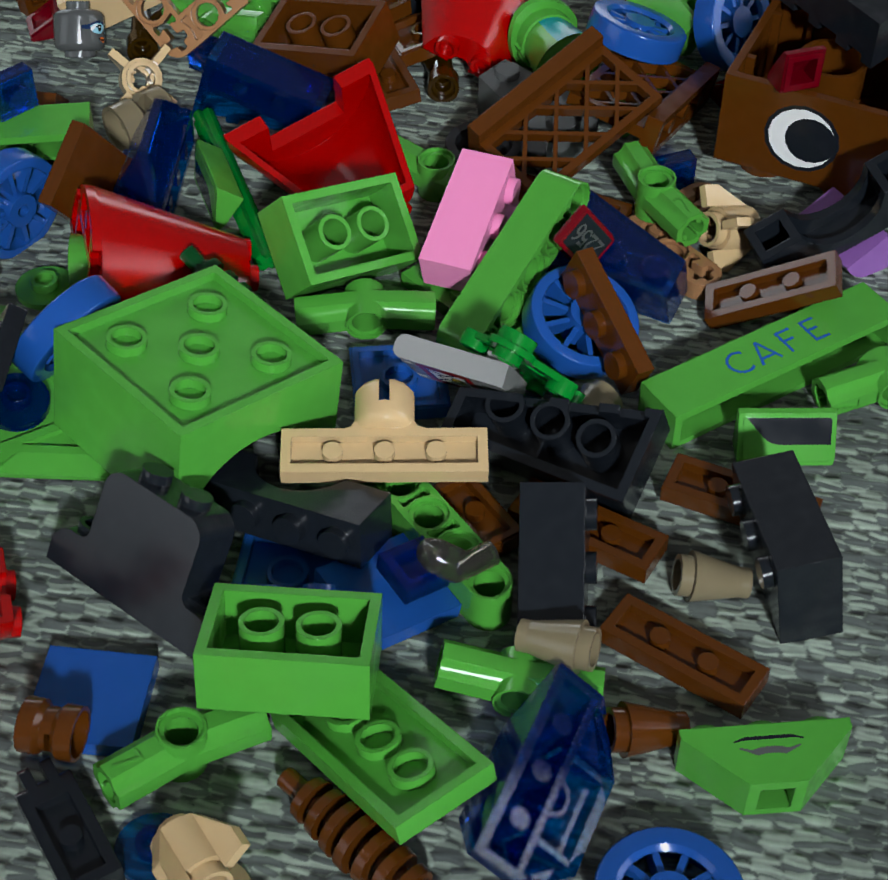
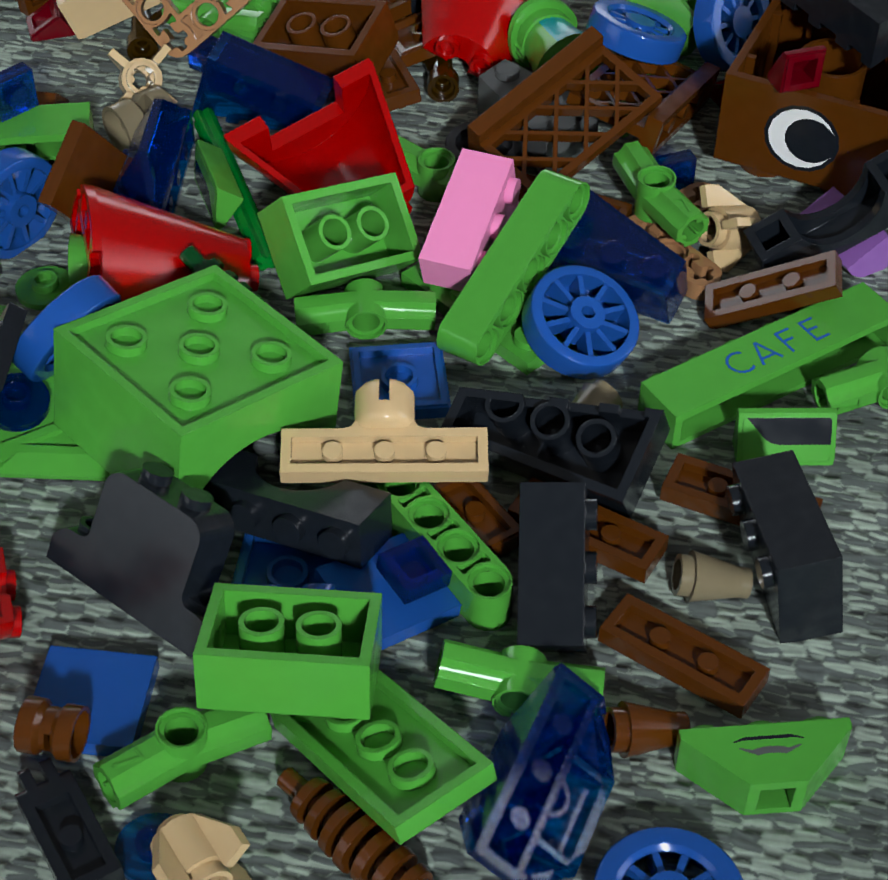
dark grey head [53,1,105,58] -> none
light grey container [393,334,528,395] -> none
clear smoke arm [416,537,500,583] -> none
green plant [459,324,586,404] -> none
dark tan cone [514,618,602,675] -> none
slope [553,204,615,261] -> none
reddish brown plate [561,247,655,395] -> none

